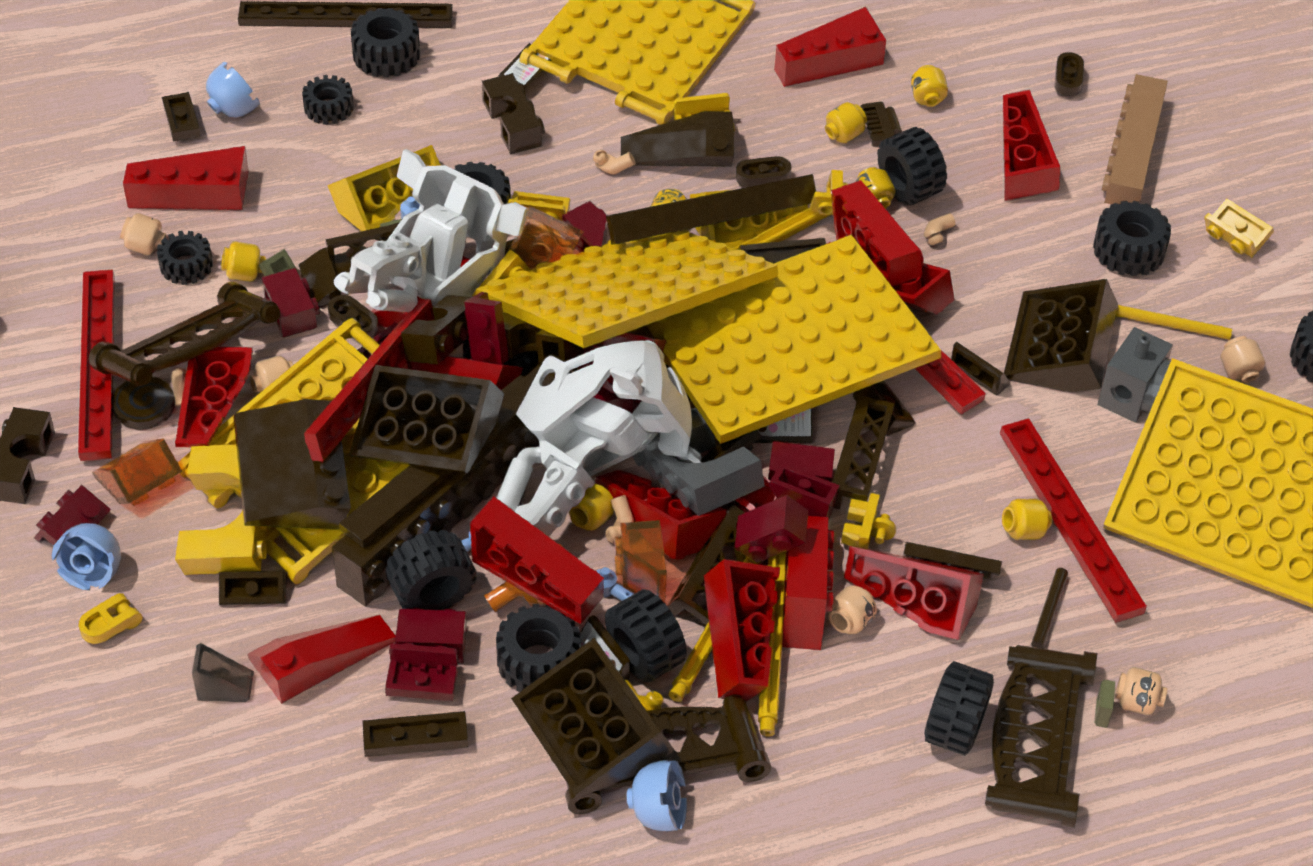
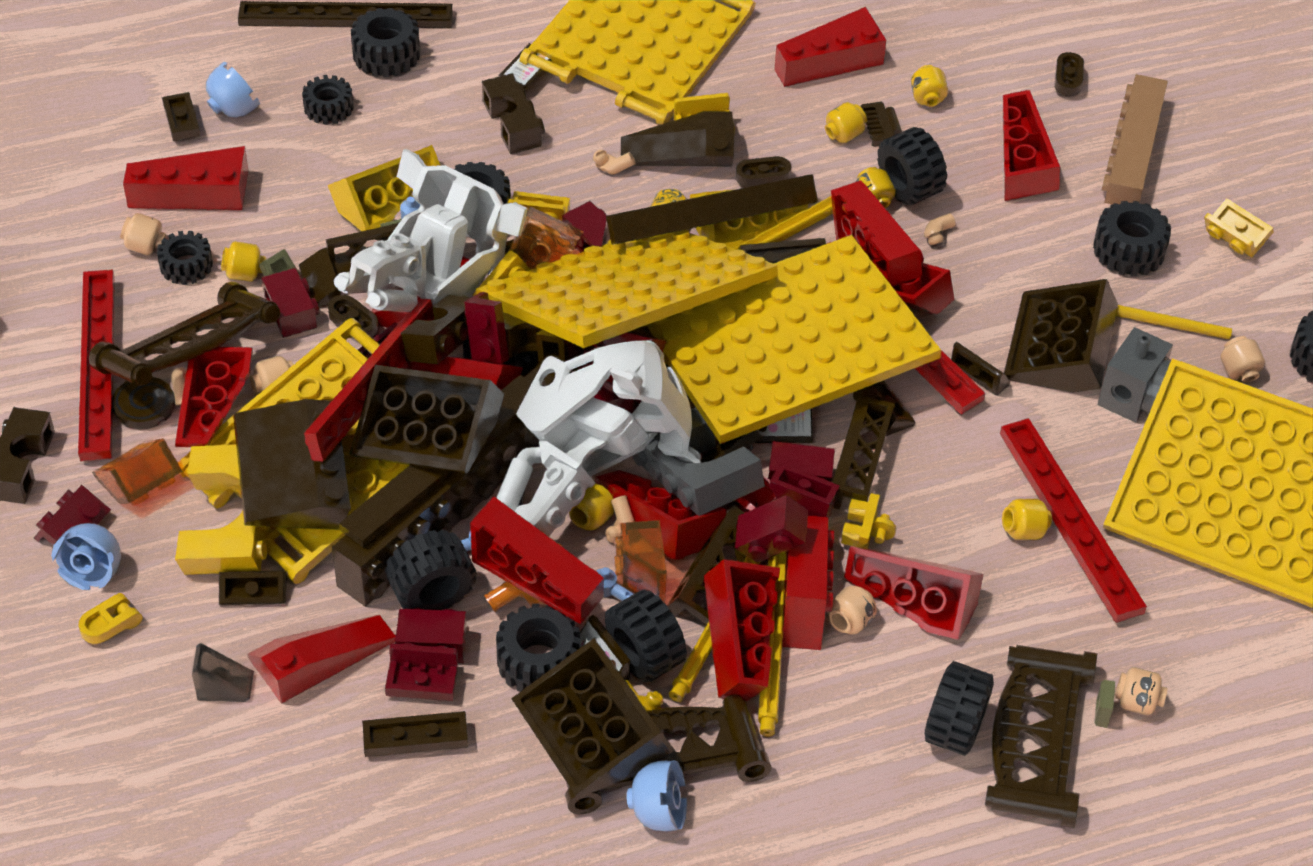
yellow bracket [810,170,848,215] -> none
dark brown plate [903,542,1002,580] -> none
dark brown bar [1031,568,1068,649] -> none

